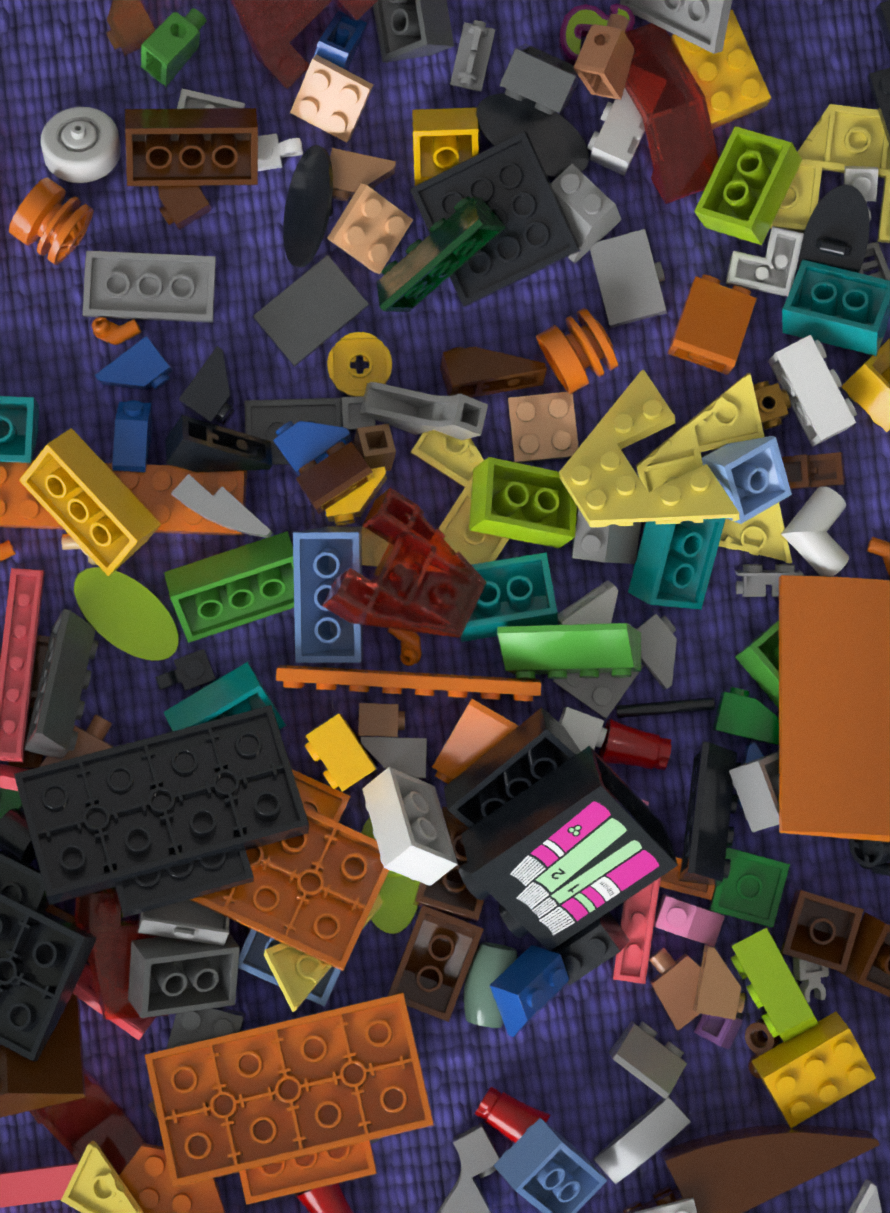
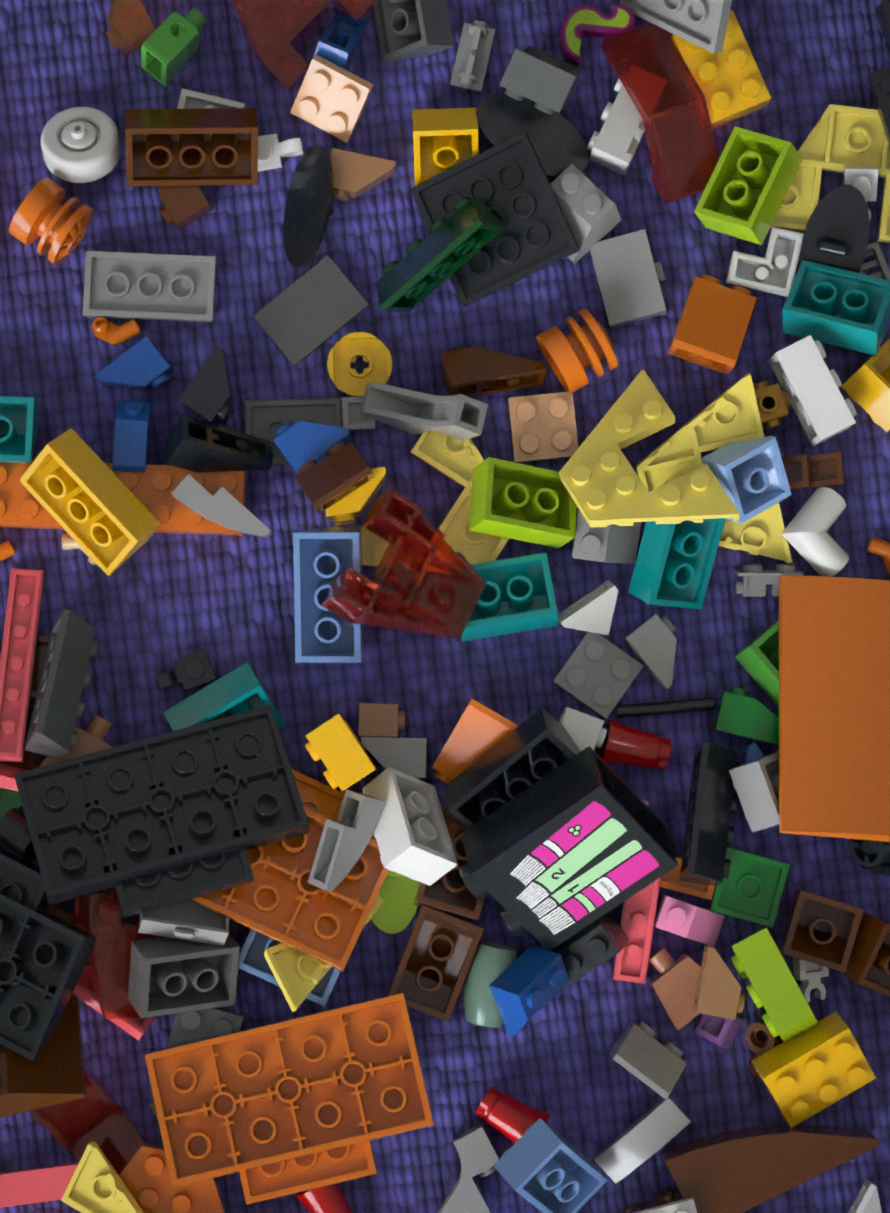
lime shield [74,567,179,661] -> none
bright green slope [164,531,294,643] -> none
orange plate [276,665,541,701] -> none
light nougat plate [327,183,413,274] -> none
medium nougat brick [353,424,396,471] -> none
orange arm [387,618,422,666] -> none
bright green slope [497,623,641,680] -> none
nougat torso [574,14,634,100] -> none
none -> light grey slope [307,789,386,892]

